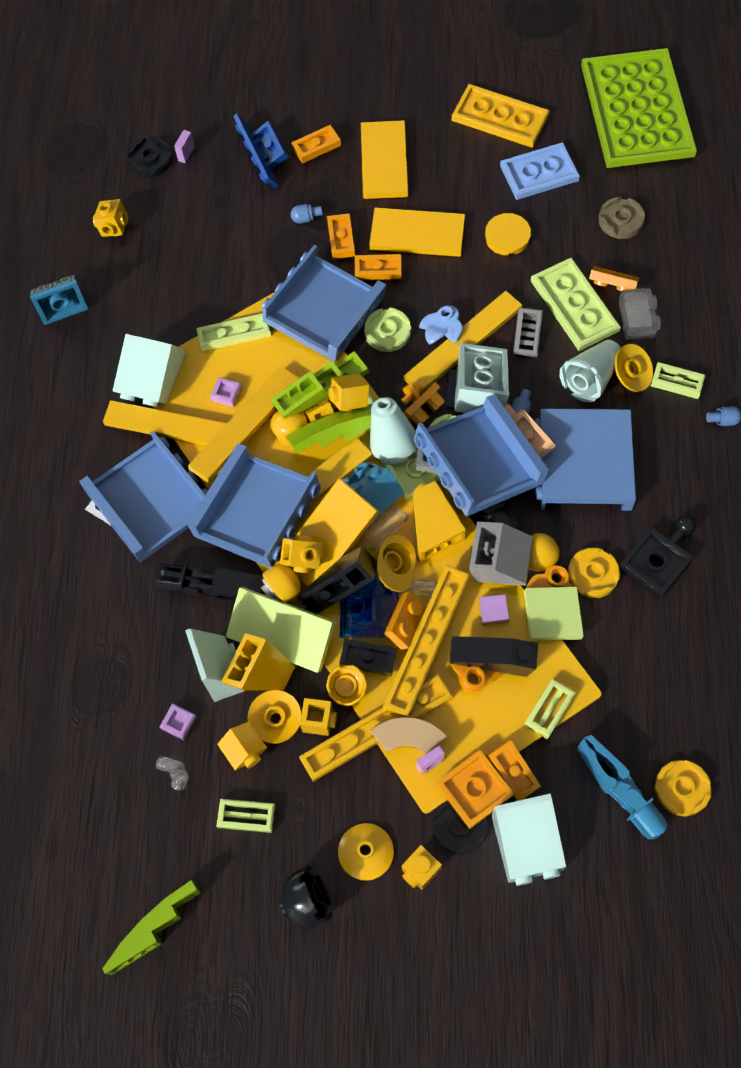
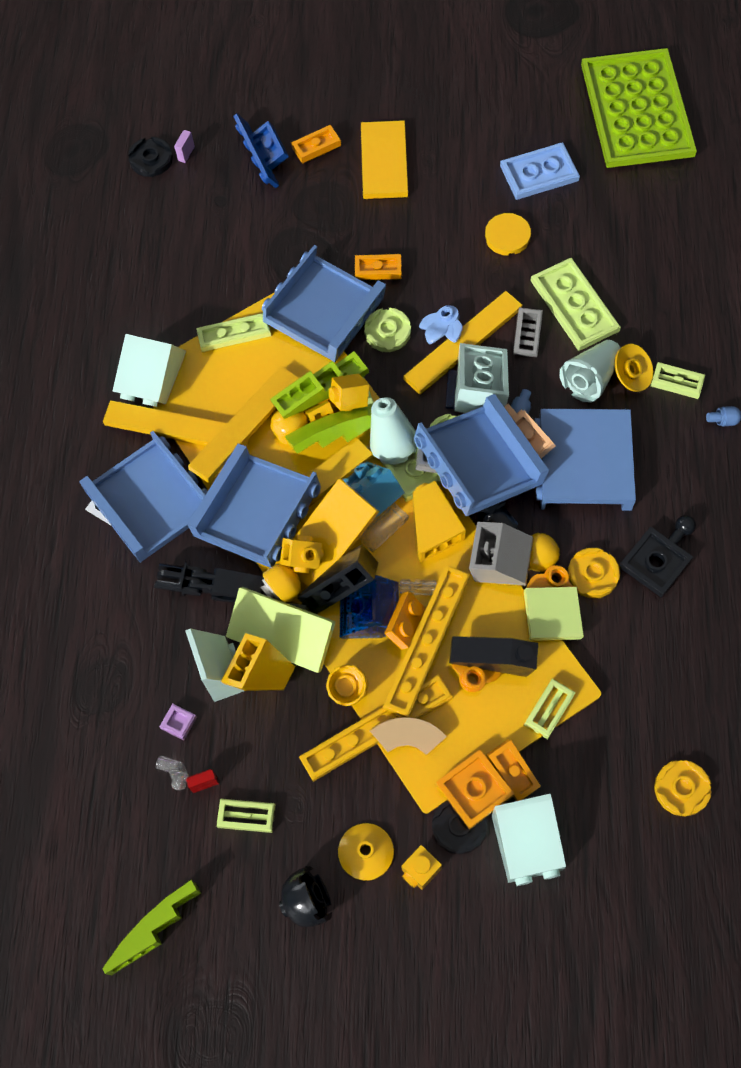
dark azure slope [30,275,88,325] -> none
yellow brick [93,199,129,237] -> none
lavender tile [210,377,242,408] -> none
yellow brick [217,722,267,770] -> none
yellow dish [248,690,302,744] -> none
medium blue cylinder [291,204,322,224] -> none
yellow brick [300,698,337,736] -> none
light orange plate [327,213,355,259] -> none
black plate [339,639,397,676] -> none
yellow tile [370,208,465,257] -> none
yellow piece [375,534,416,592] -> none
light orange hips [401,382,445,426] -> none
lavender tile [416,746,445,775] -> none
yellow tile [452,84,550,148] -> none
lavender tile [479,595,509,625] -> none
dark azure arm [577,735,667,840] -> none
light orange plate [589,266,639,292] -> none
dark tan tile [598,197,645,239] -> none
clear brick [619,288,661,340] -> none
none -> red tile [186,769,219,793]

